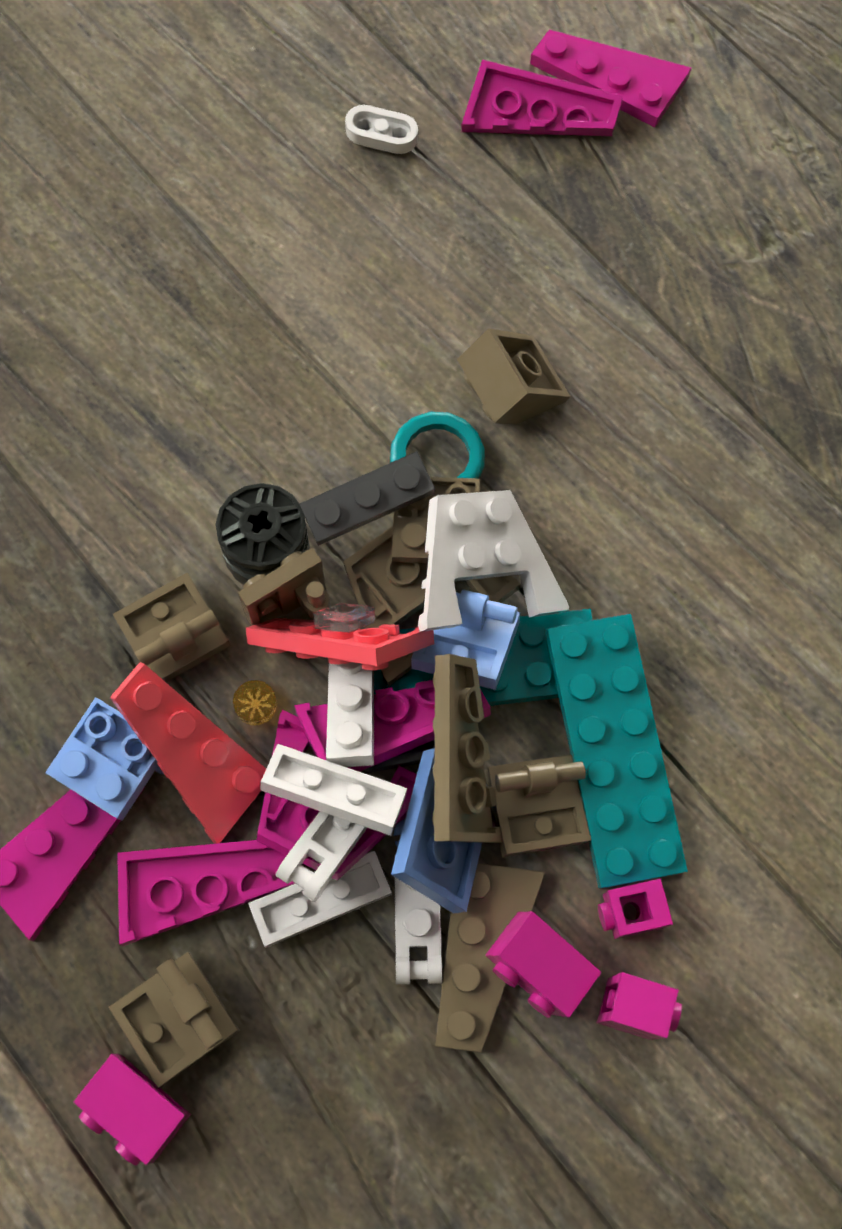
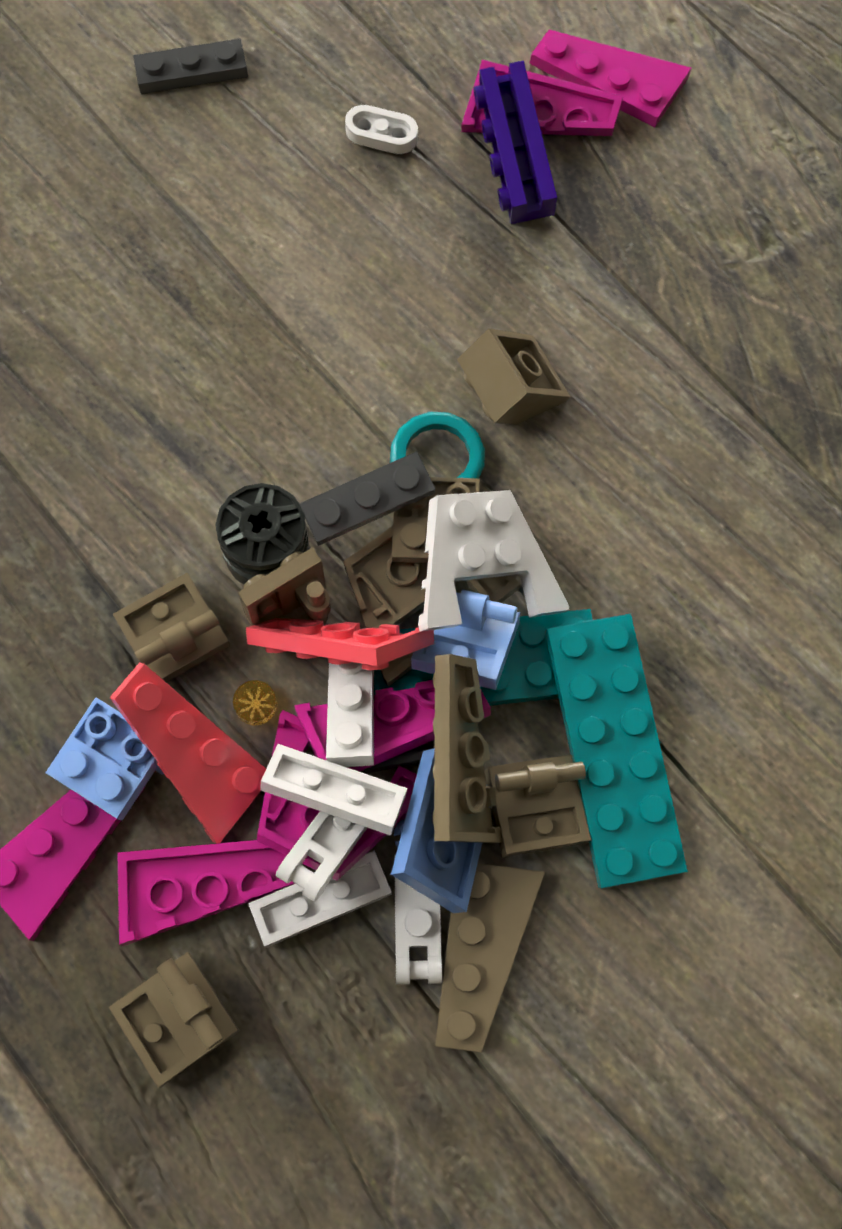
dark pink brick [73,1054,191,1166] -> none
clear tile [314,603,376,633] -> none
dark pink brick [485,911,602,1018] -> none
dark pink brick [597,972,682,1040] -> none
dark pink brick [598,879,673,939] -> none
none -> dark grey plate [133,38,248,94]
none -> dark purple brick [474,60,557,224]

